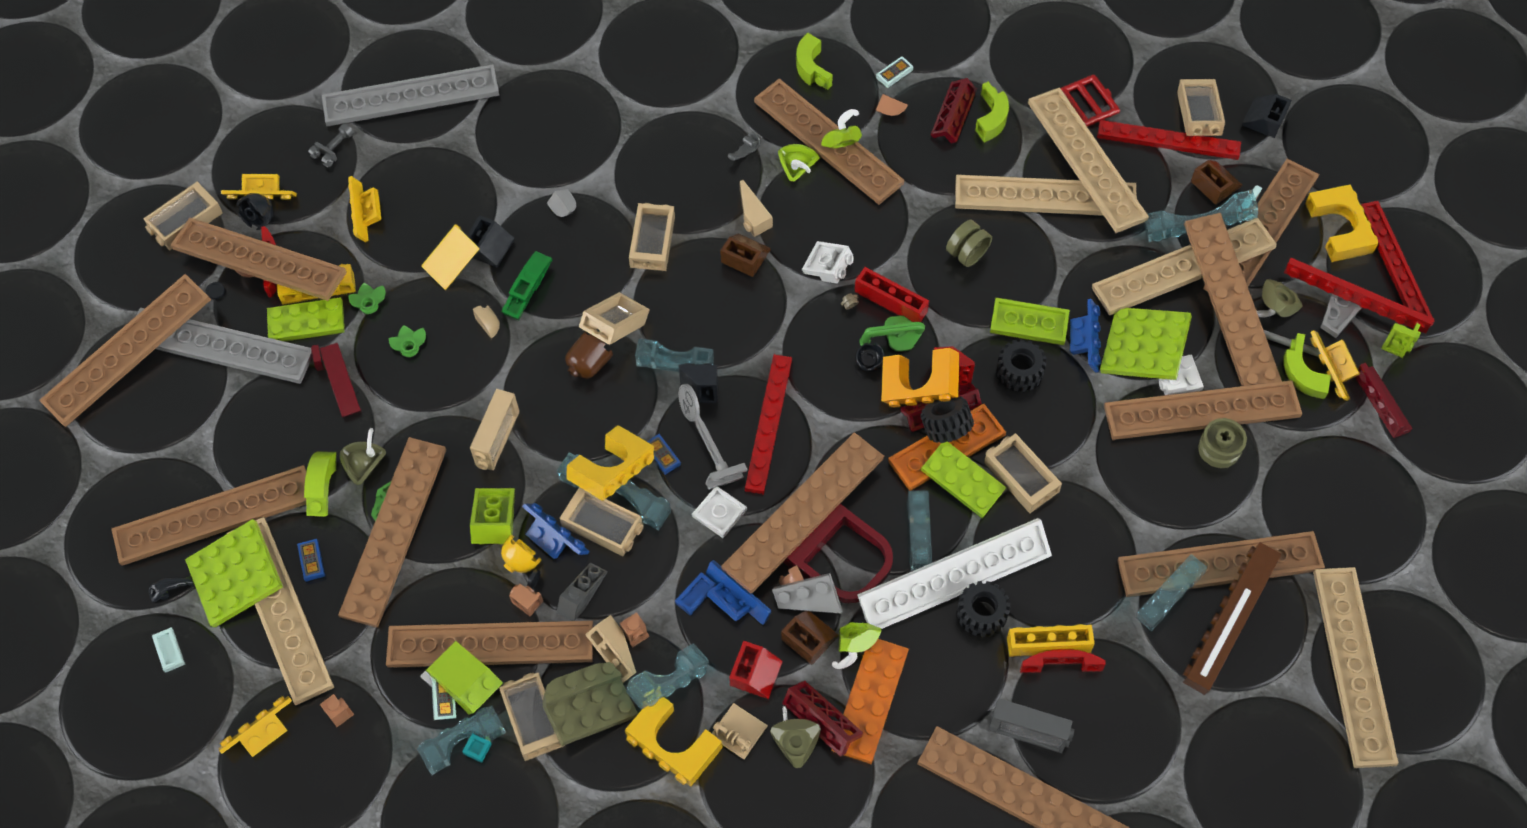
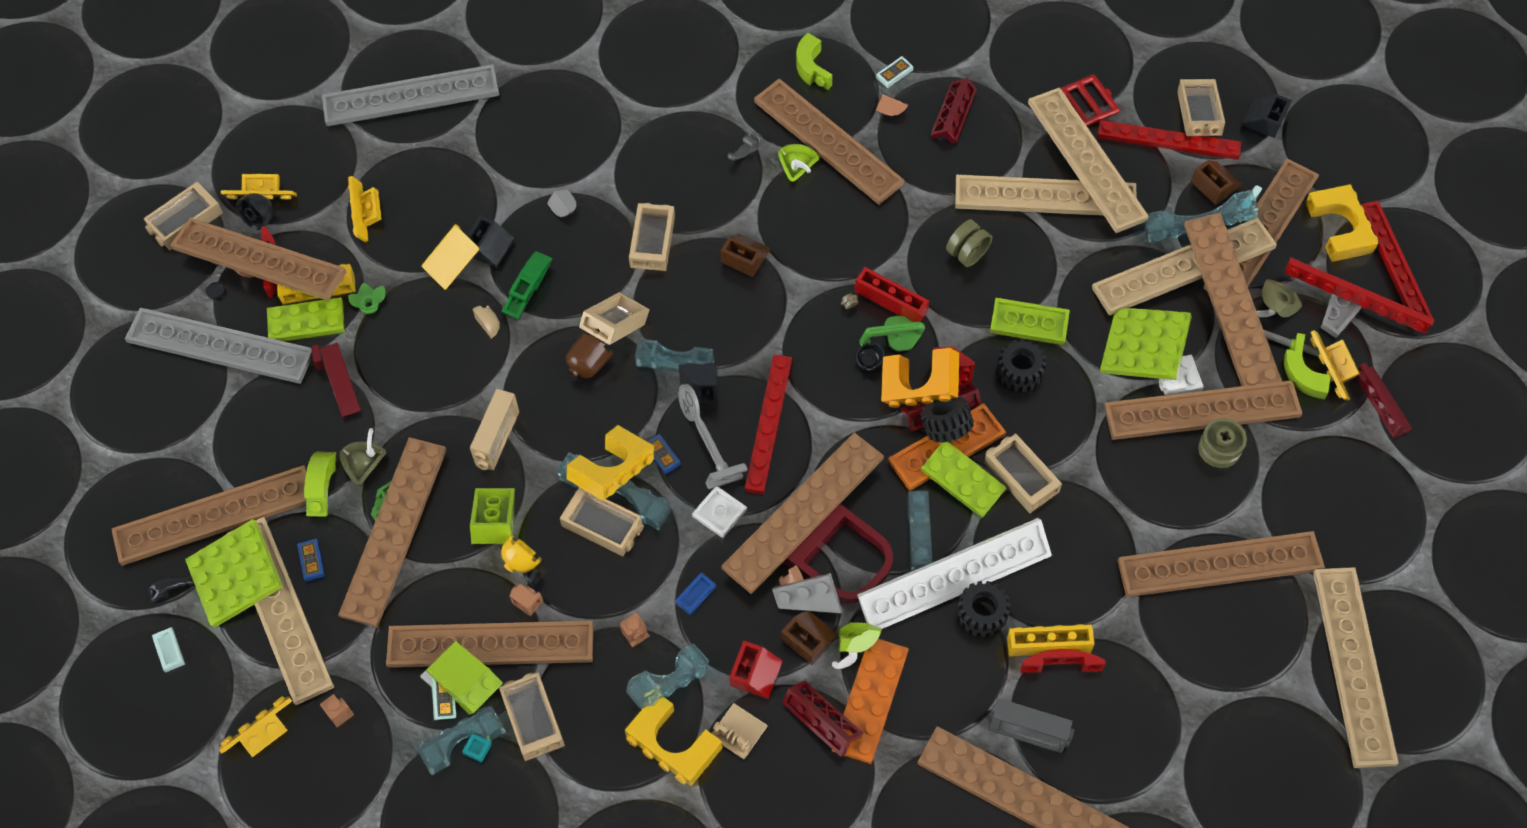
medium nougat plate [39,274,211,427] -> none
dark grey bar [308,123,354,167] -> none
bright green plate [389,325,426,357] -> none
blue bracket [522,503,589,559] -> none
olive plate [543,662,638,746] -> none
dark grey slope [557,563,607,621] -> none
tan slope [585,615,636,683] -> none
blue bracket [705,560,771,625] -> none
tan slope [740,180,773,237] -> none
olive hat [770,706,821,768] -> none
white plate [802,241,853,284] -> none
lime hat [821,109,862,149] -> none
lime arch [975,81,1009,143] -> none
blue bracket [1070,299,1101,373] -> none
clear light blue arch [1136,554,1207,631] -> none
reddish brown brick [1183,542,1282,695] -> none
lime bracket [1381,323,1421,358] -> none

